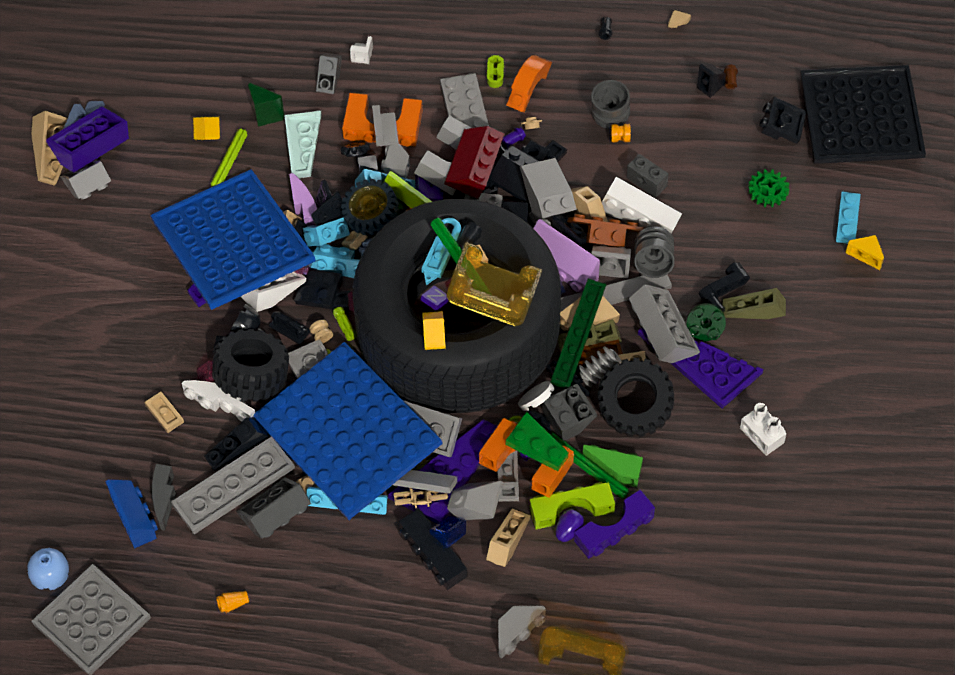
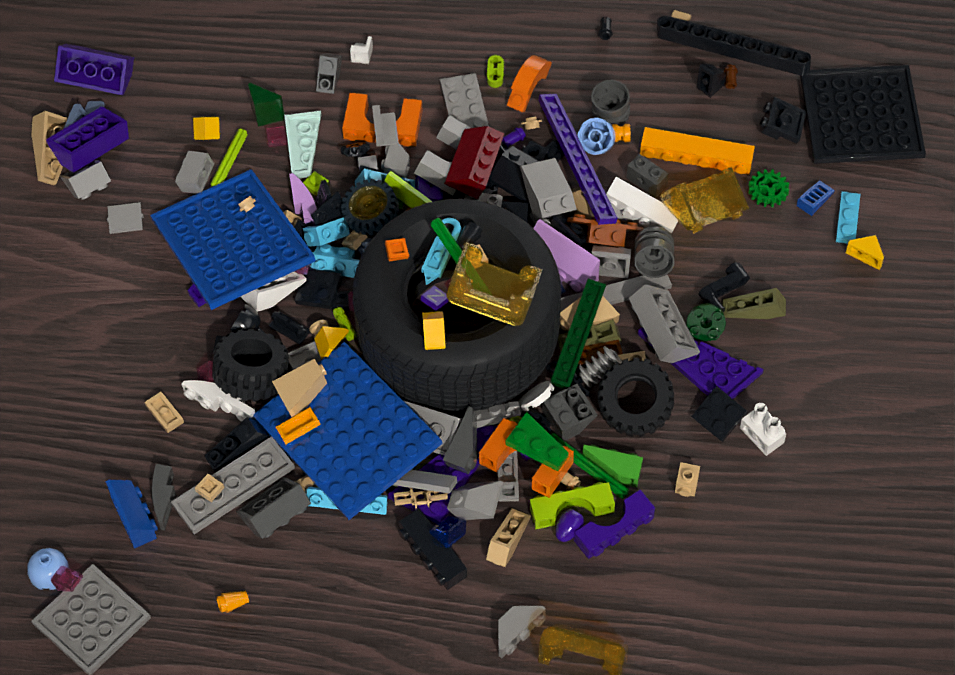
none -> clear pink slope [51,566,83,592]
none -> dark purple slope [54,44,134,95]
none -> light grey piece [107,202,144,234]
none -> light grey brick [175,151,214,194]
none -> tan plate [195,474,224,502]
none -> tan plate [238,196,256,212]
none -> clear pink plate [266,126,287,147]
none -> tan slope [272,359,327,417]
none -> light orange tile [276,407,321,444]
none -> lime plate [303,171,329,196]
none -> yellow slope [314,326,349,360]
none -> orange tile [384,238,409,261]
none -> dark grey slope [443,407,477,475]
none -> light grey hinge [475,401,521,428]
none -> dark purple plate [538,94,618,225]
none -> tan pin [561,472,581,491]
none -> light blue cylinder [578,118,616,155]
none -> light orange brick [640,127,755,175]
none -> black beam [657,16,811,76]
none -> clear yellow windscreen [659,167,749,233]
none -> tan brick [675,462,700,497]
none -> black plate [691,386,748,442]
none -> blue slope [797,180,835,216]

